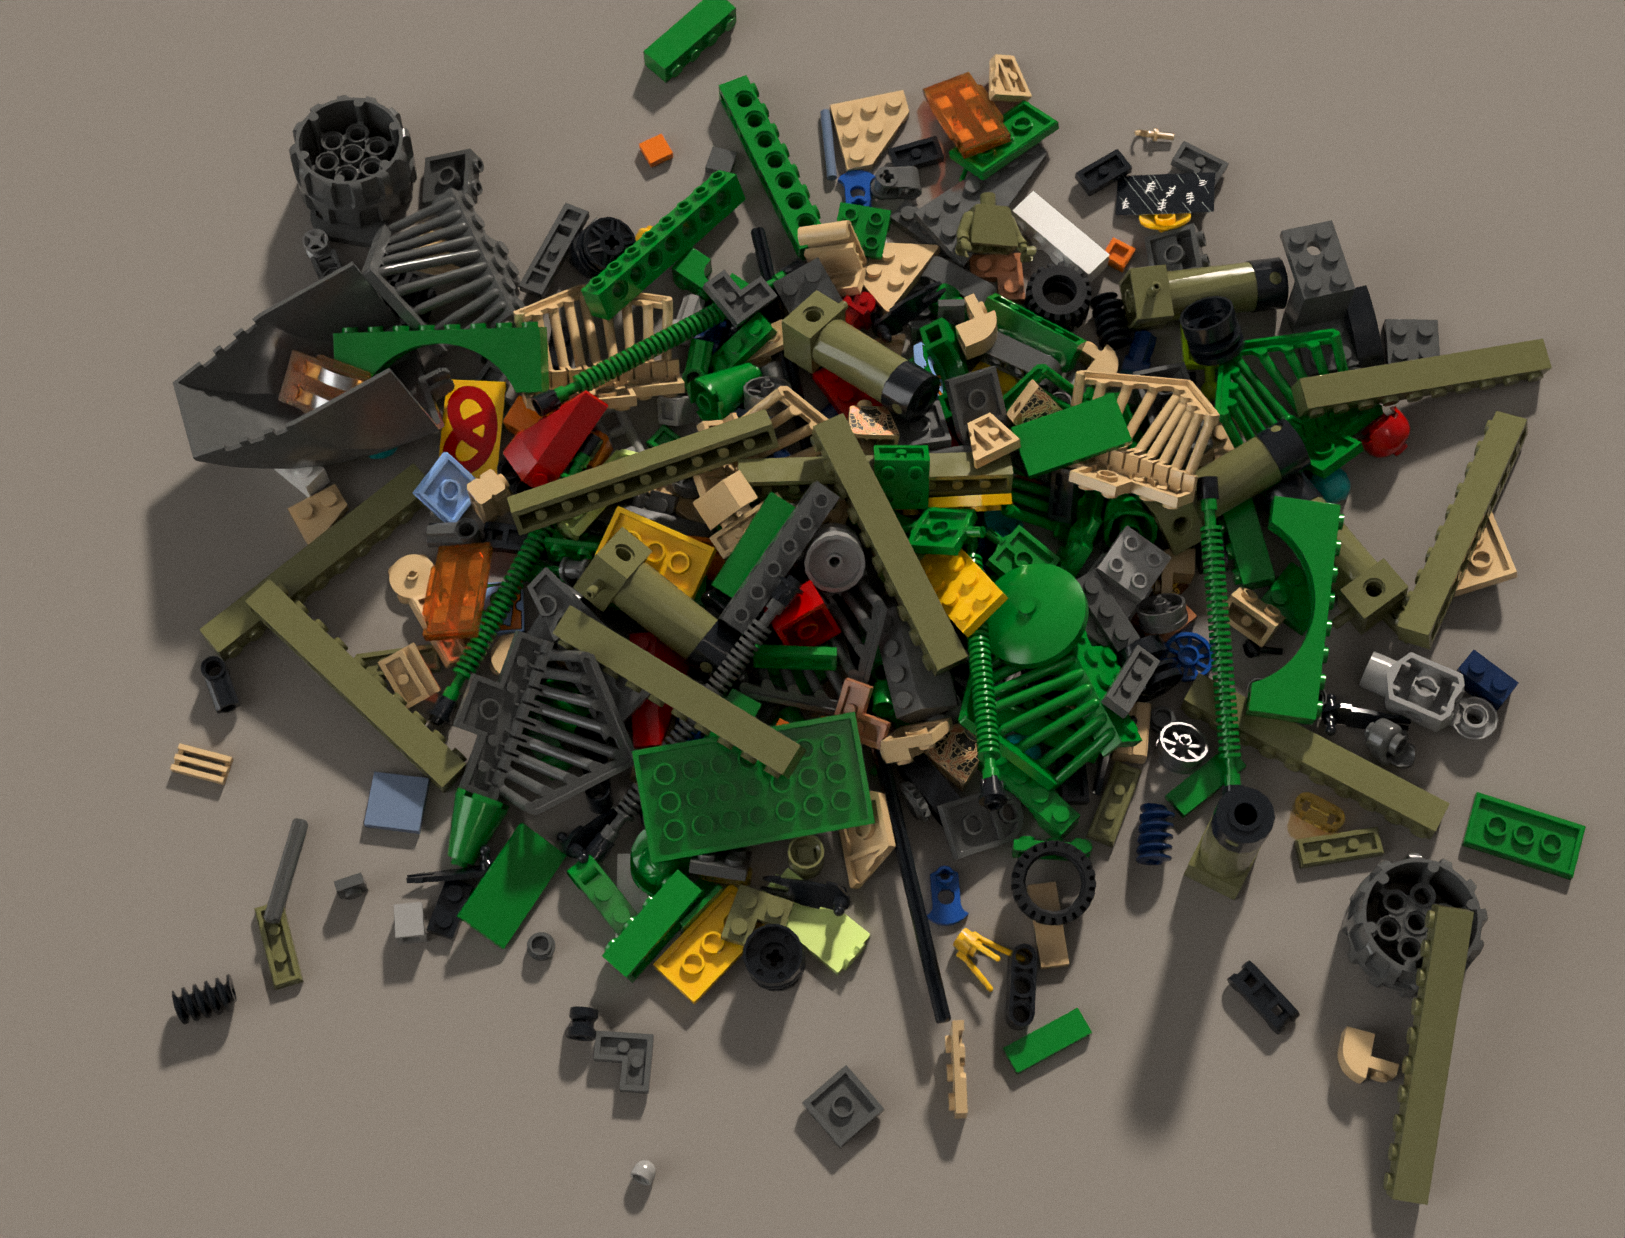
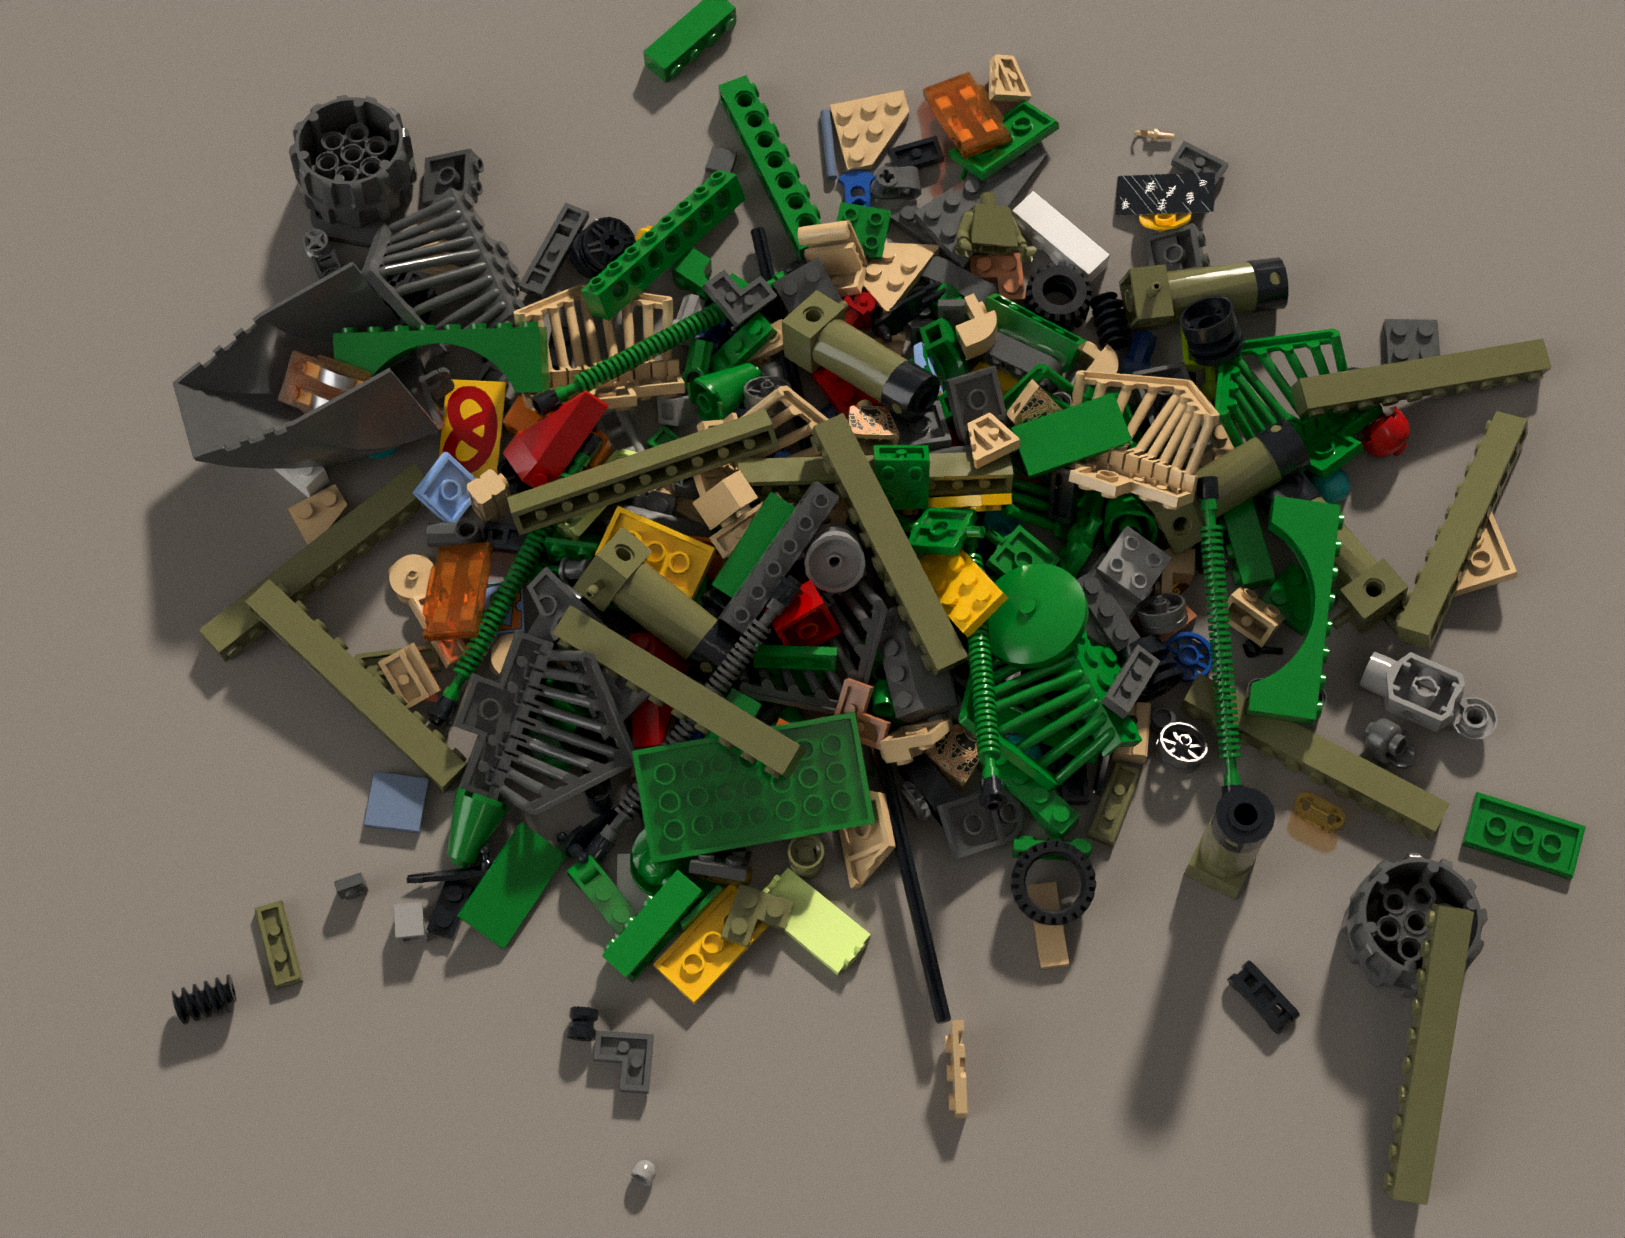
tan tile [170,743,233,785] -> none
black piece [200,656,240,714] -> none
dark grey axle [264,818,308,924] -> none
dark grey plate [527,932,555,961] -> none
orange tile [639,133,673,168] -> none
black wheel [743,924,806,991] -> none
black piece [760,875,850,917] -> none
dark grey plate [802,1065,884,1149] -> none
blue piece [927,865,969,926] -> none
yellow plant [953,928,1025,992] -> none
green tile [1002,1008,1092,1075] -> none
black beam [1005,944,1037,1031] -> none
black plate [1075,149,1132,197] -> none
orange tile [1105,237,1136,273] -> none
dark blue piece [1135,803,1175,865] -> none
green tile [1165,752,1247,818] -> none
dark grey bracket [1280,220,1359,377] -> none
olive tile [1294,827,1384,869] -> none
black piece [1321,693,1411,736] -> none
tan brick [1338,1026,1399,1084] -> none
black slope [1344,285,1385,368] -> none
dark blue brick [1457,650,1519,712] -> none

